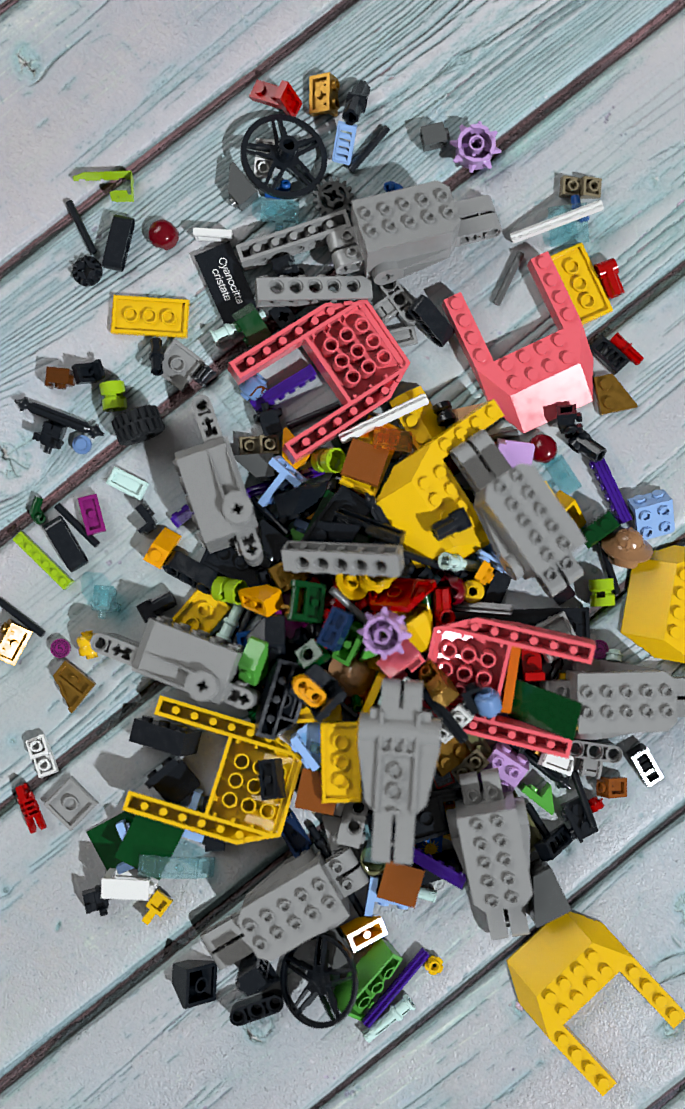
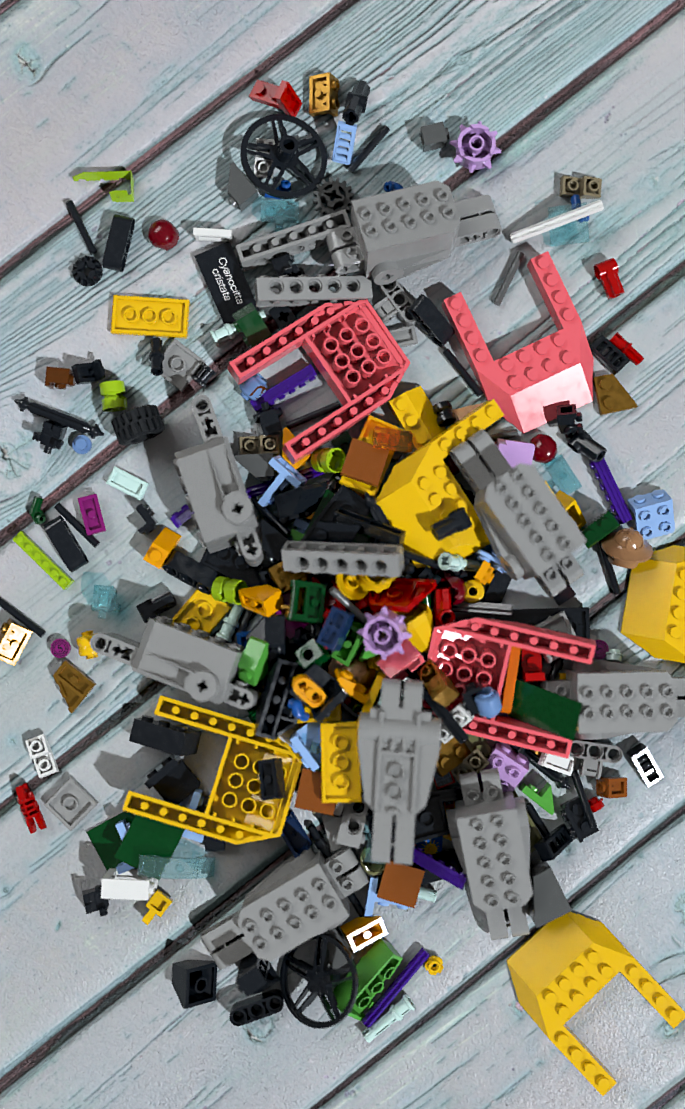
white axle [338,394,429,444] -> none
yellow tile [551,242,613,325] -> none
lime wheel [588,578,615,607] -> none
none -> blue arm [287,698,310,722]
none -> light orange slope [334,668,369,705]
none -> black bar [443,348,484,397]

